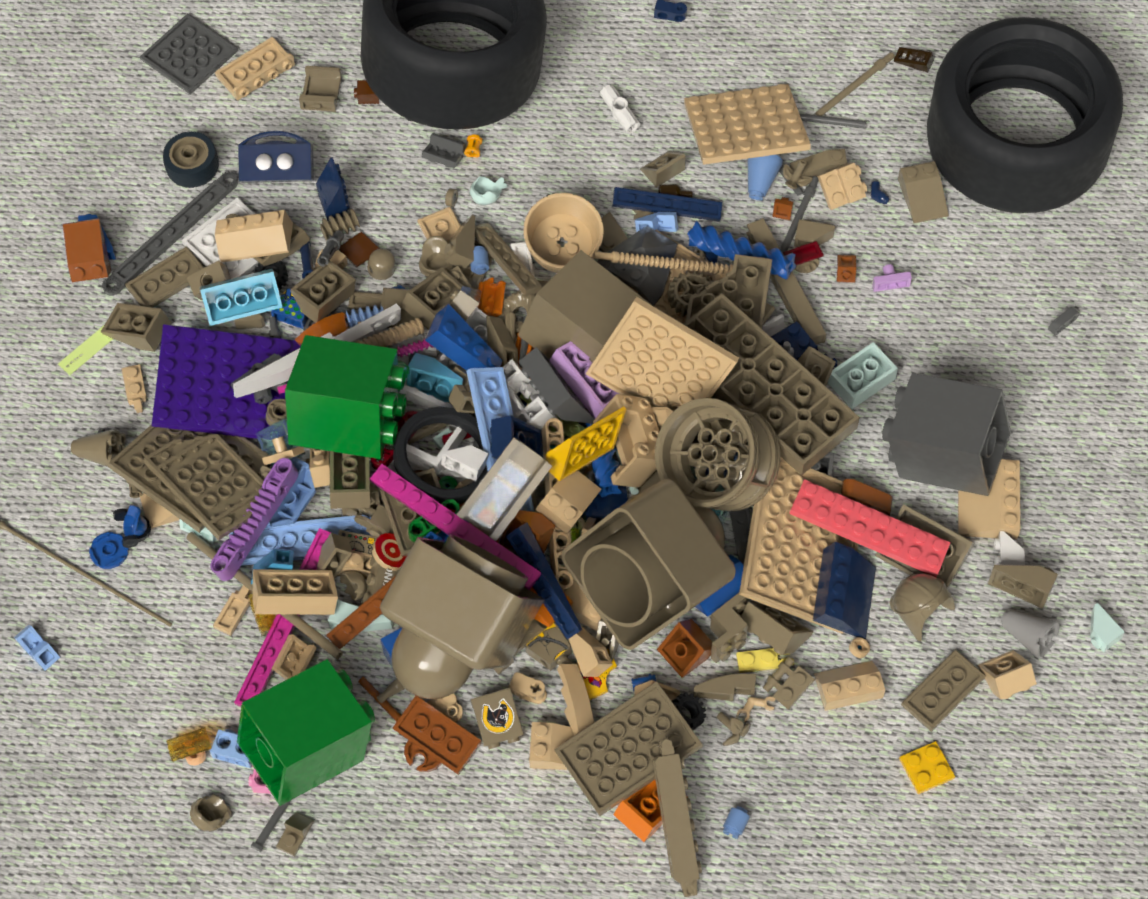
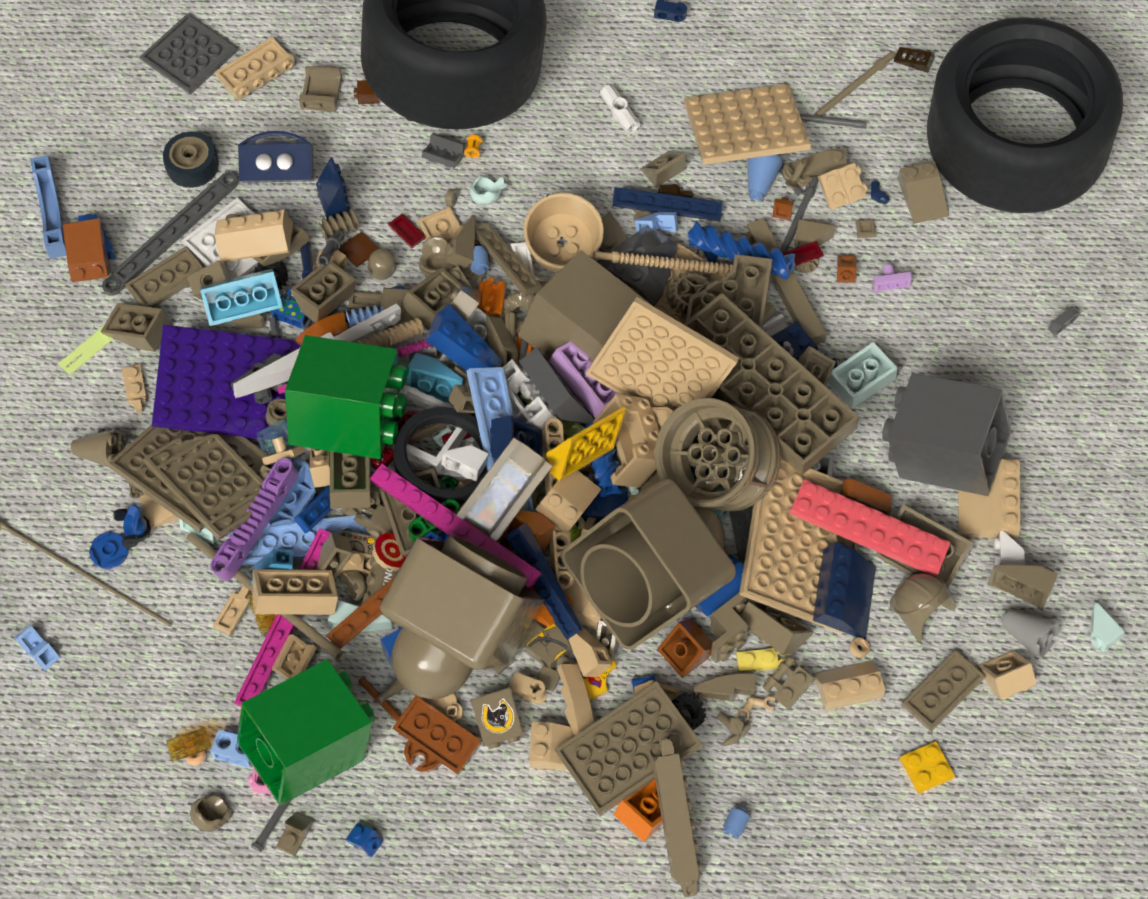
none -> medium blue arch [30,155,67,259]
none -> blue tile [293,485,332,534]
none -> blue bracket [345,823,383,857]
none -> dark red tile [388,214,426,249]
none -> dark tan tile [537,666,560,692]
none -> dark tan tile [855,219,876,238]

